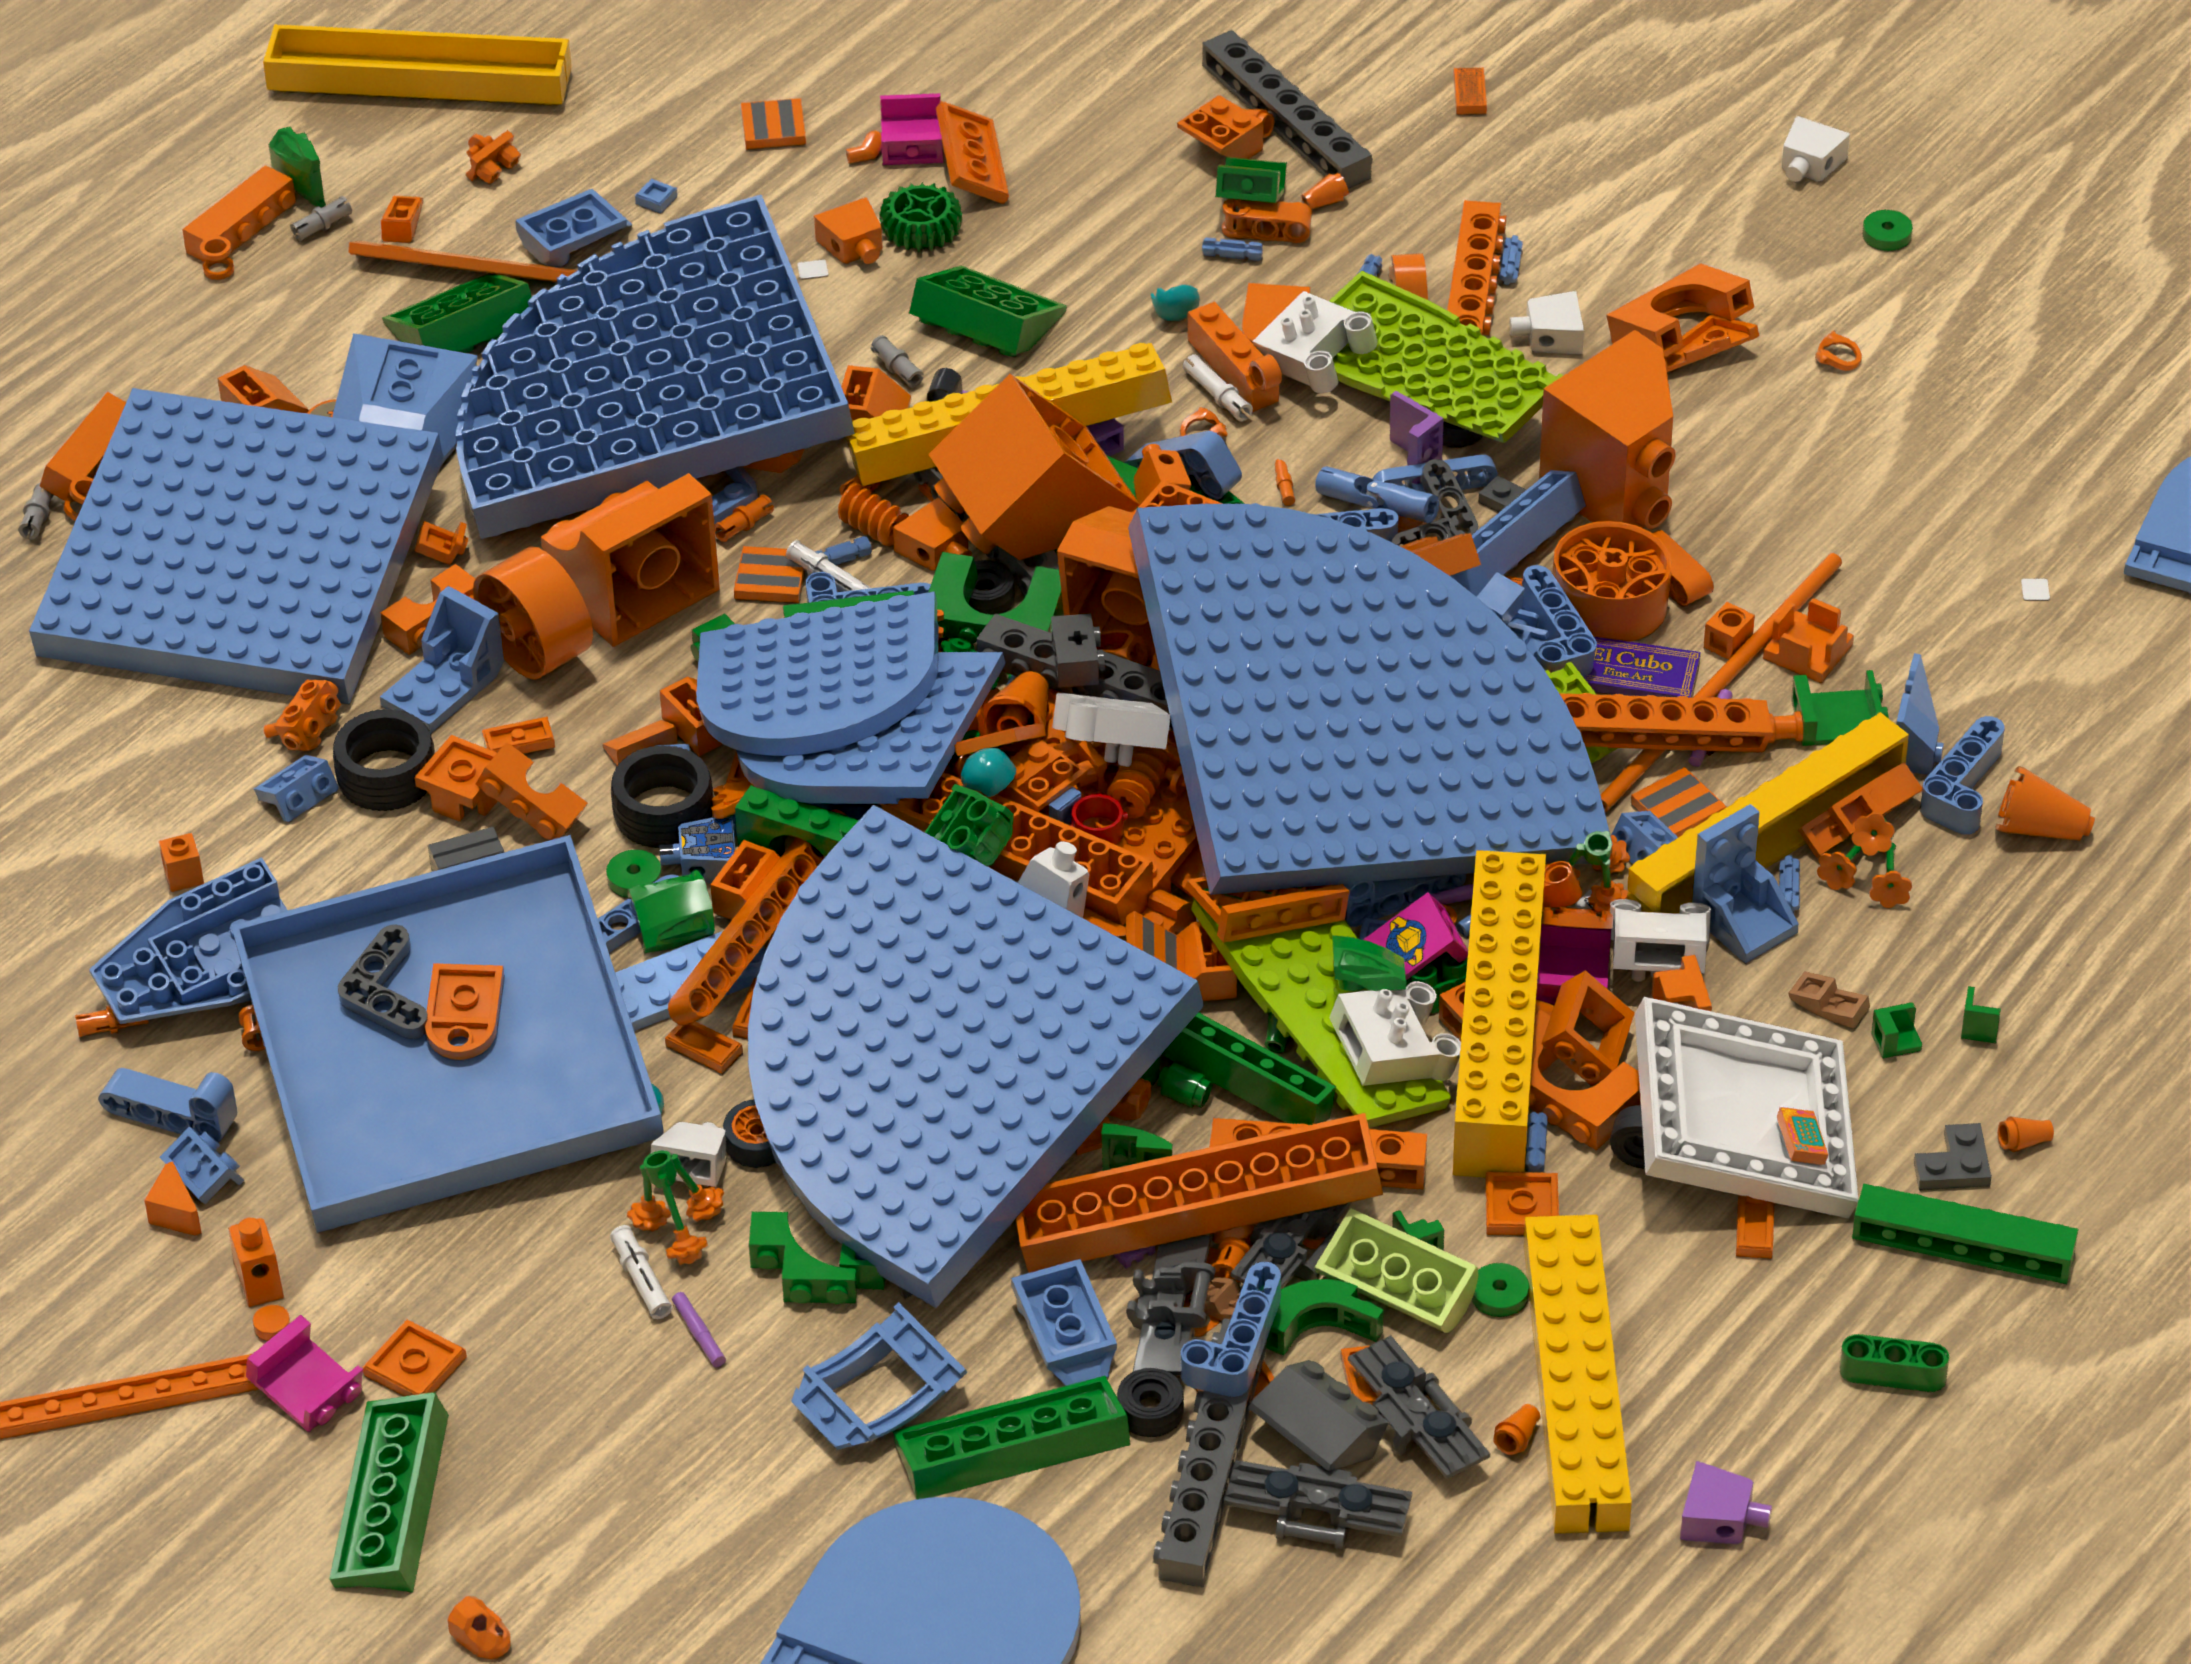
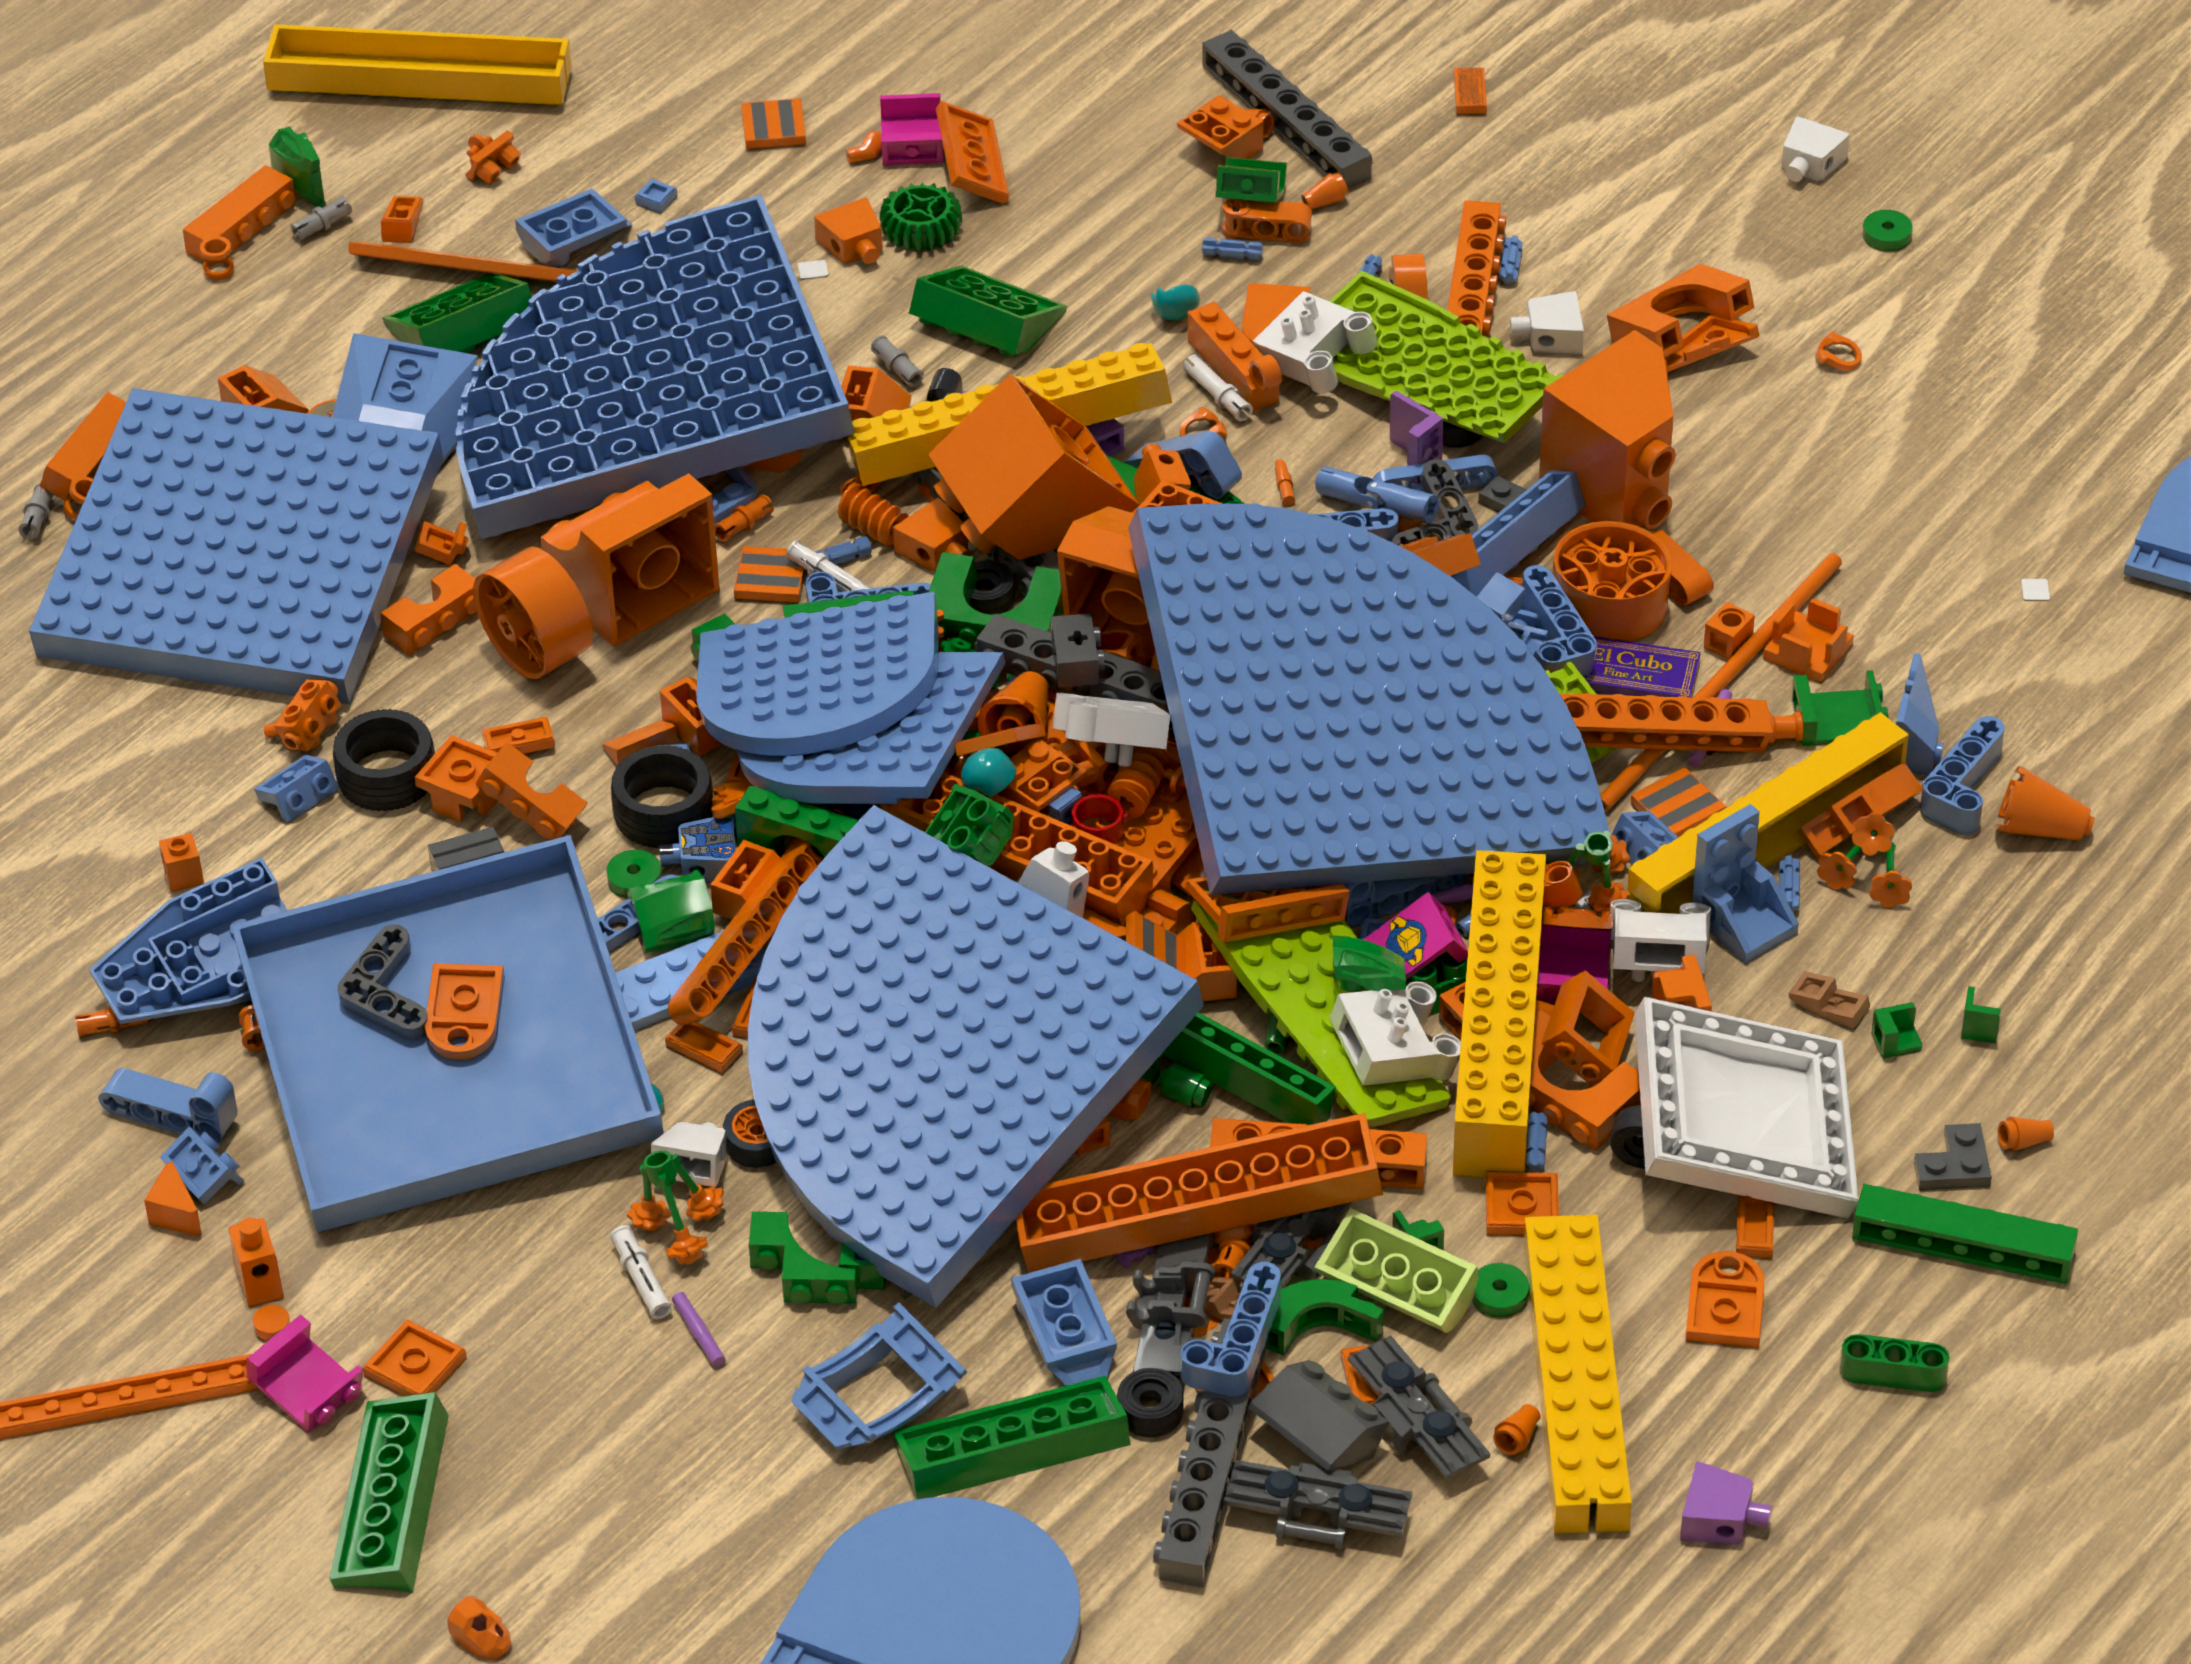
medium blue bracket [380,586,504,734] -> none
green slope [1102,1123,1173,1171] -> none
orange tile [1776,1107,1828,1165] -> none
none -> orange tile [1685,1251,1765,1348]

